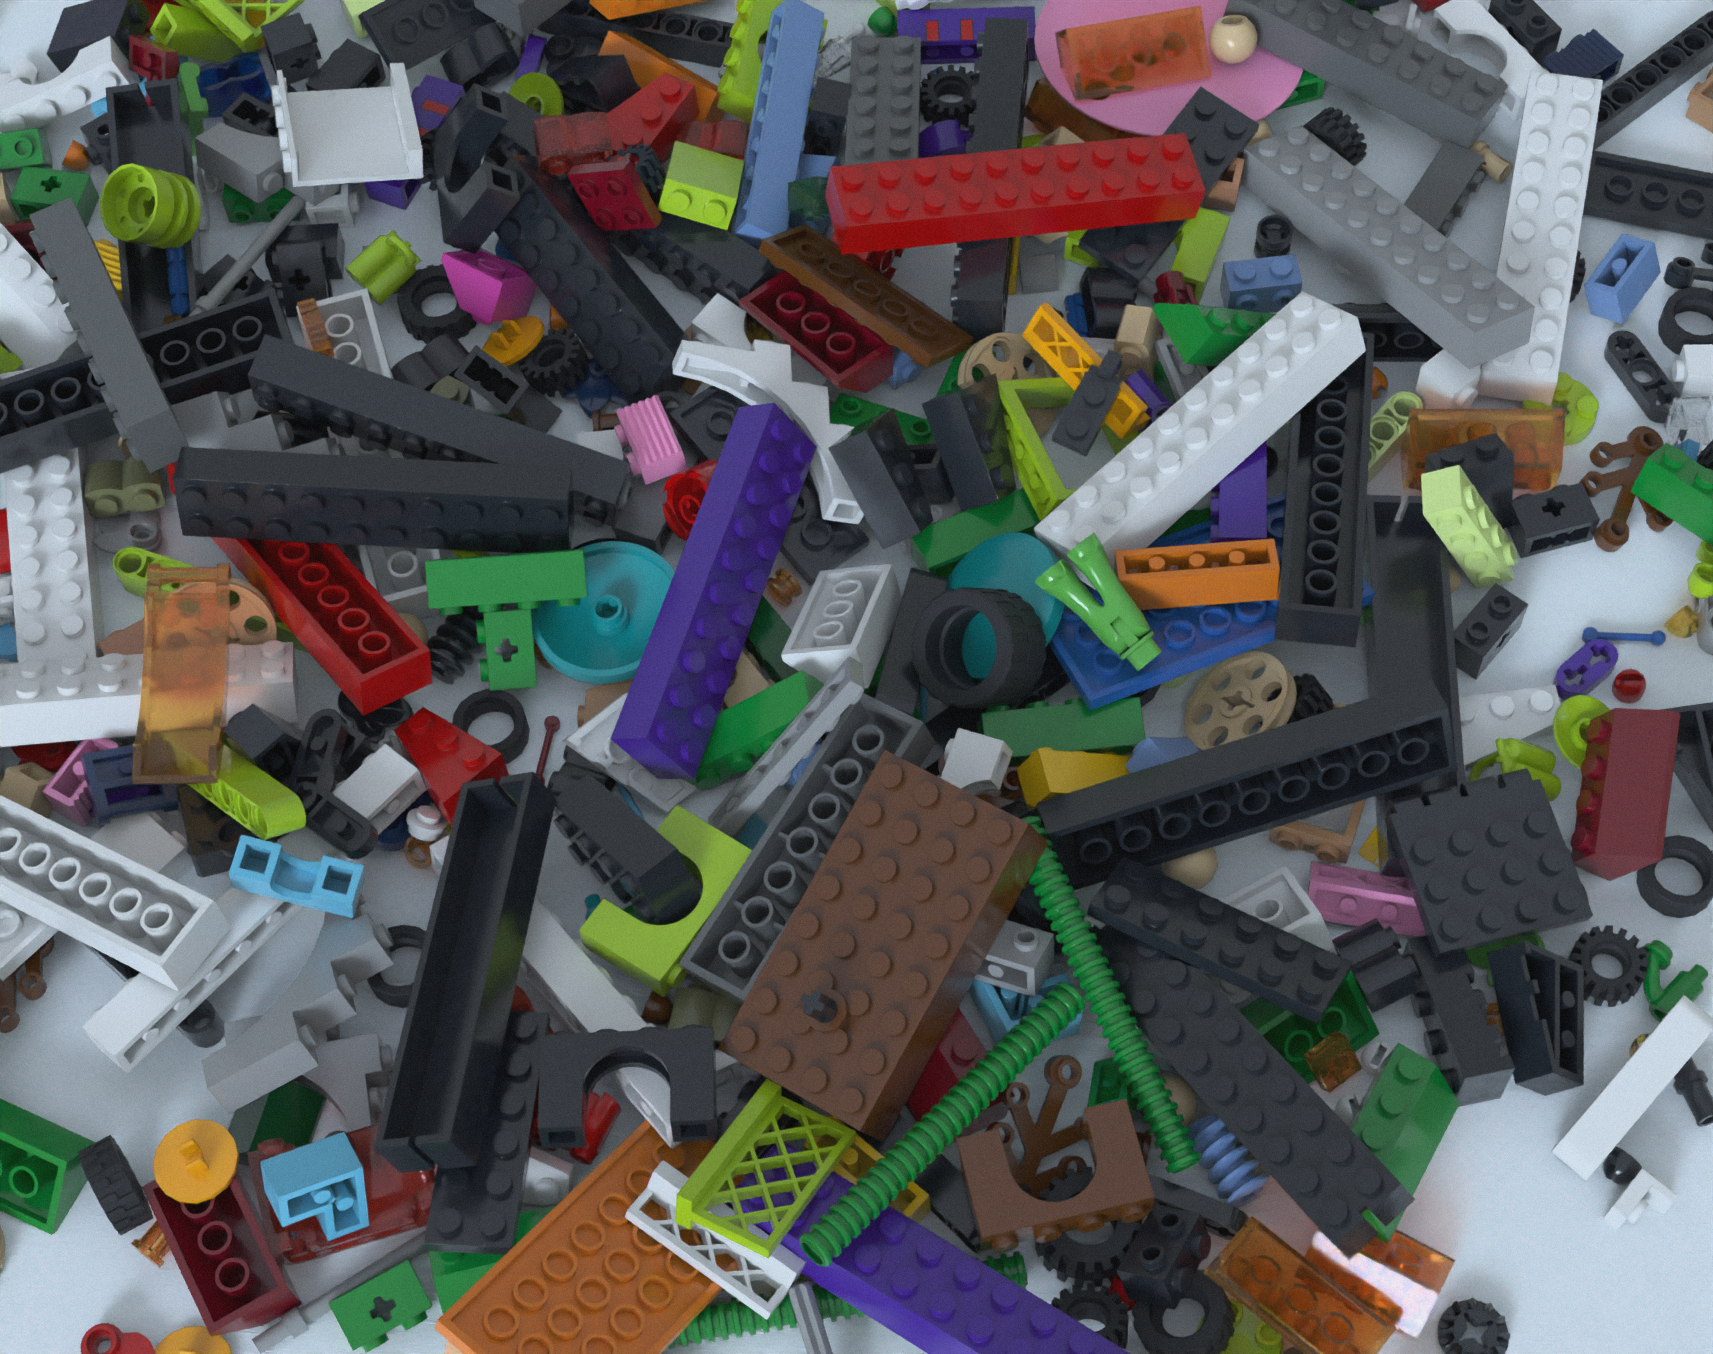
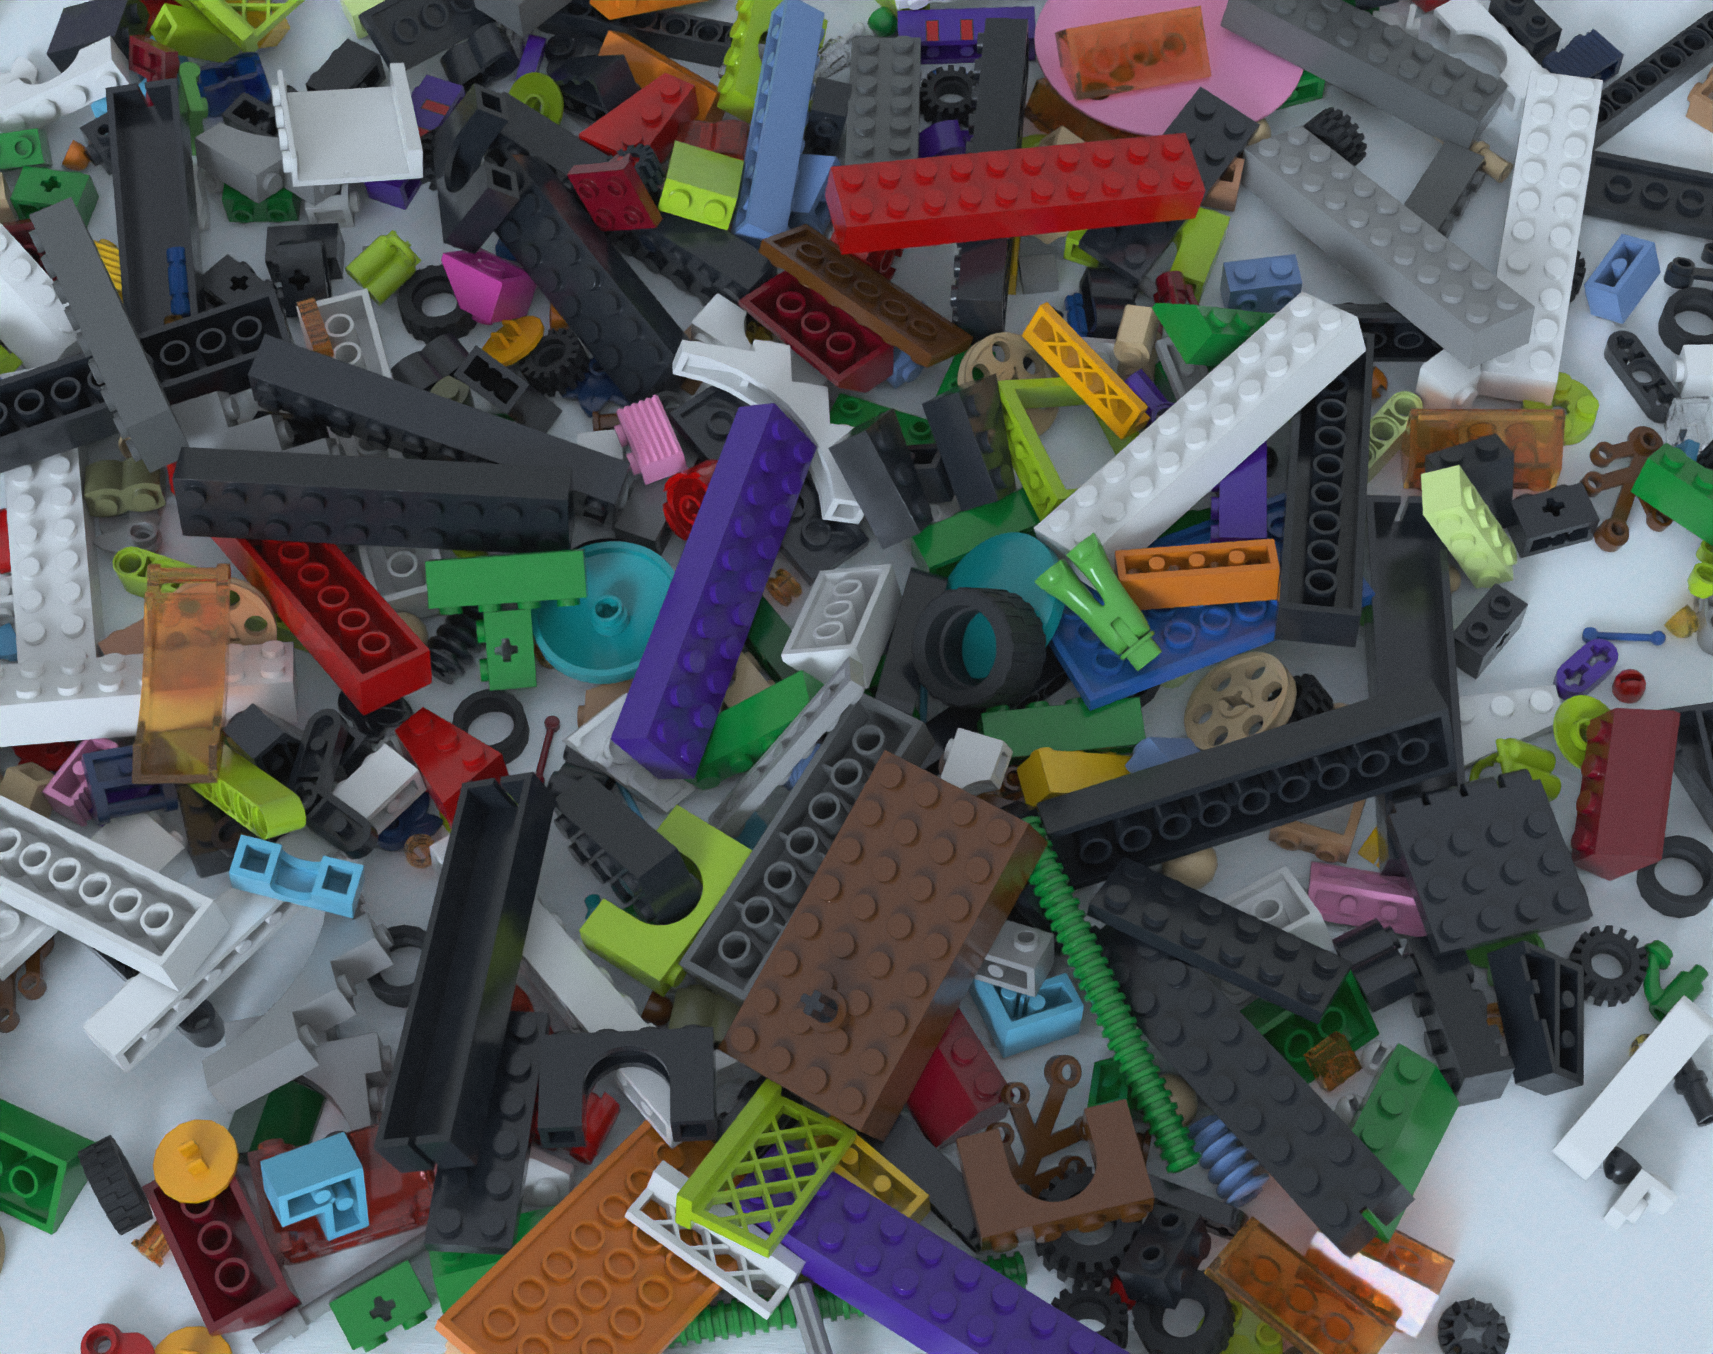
lime wheel [100,163,201,250] -> none
light grey bar [188,196,305,317] -> none
black brick [260,12,322,85] -> none
white plate [406,806,447,841] -> none
clear red brick [533,112,613,175] -> none
clear green brick [788,176,831,221] -> none
green piece [799,982,1086,1267] -> none
black hinge [1052,349,1123,457] -> none
tan piece [1208,15,1258,64] -> none
black wheel [1254,215,1293,258] -> none

